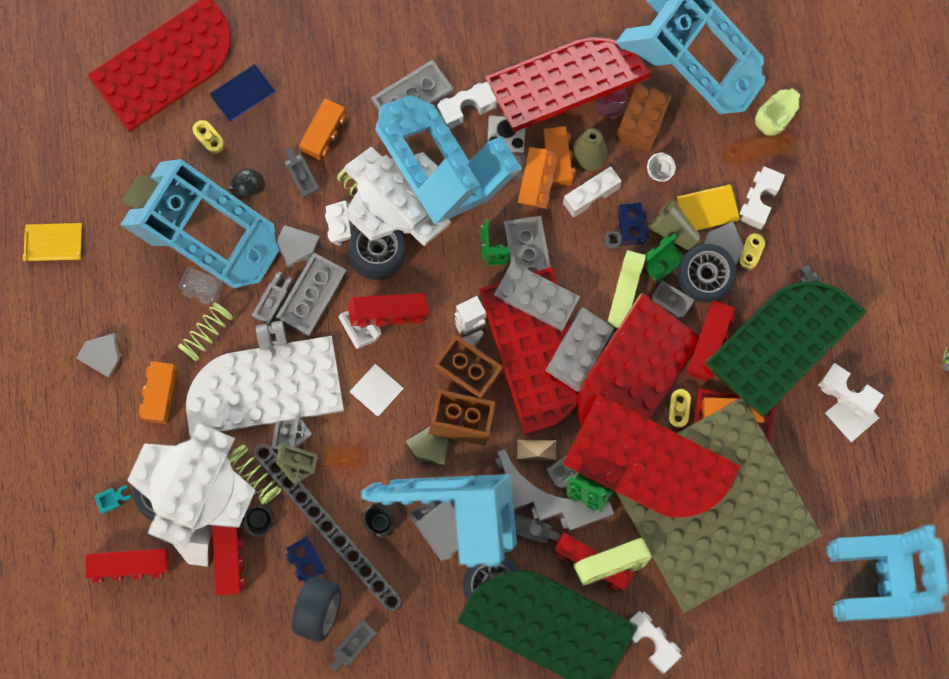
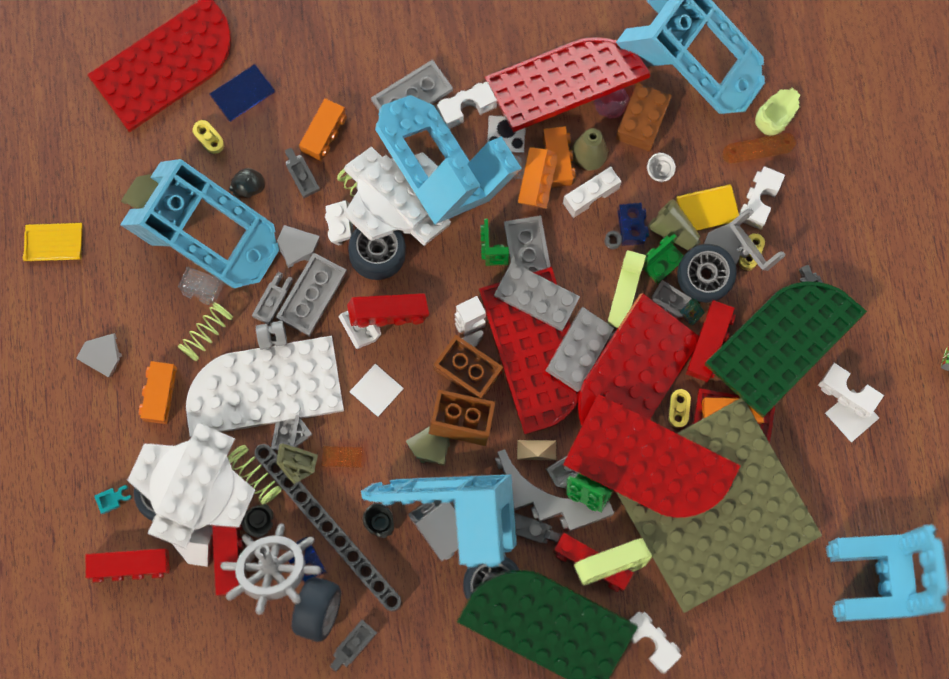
none -> light grey piece [221,523,321,615]
none -> clear green tile [680,298,705,326]
none -> light grey piece [729,208,786,271]

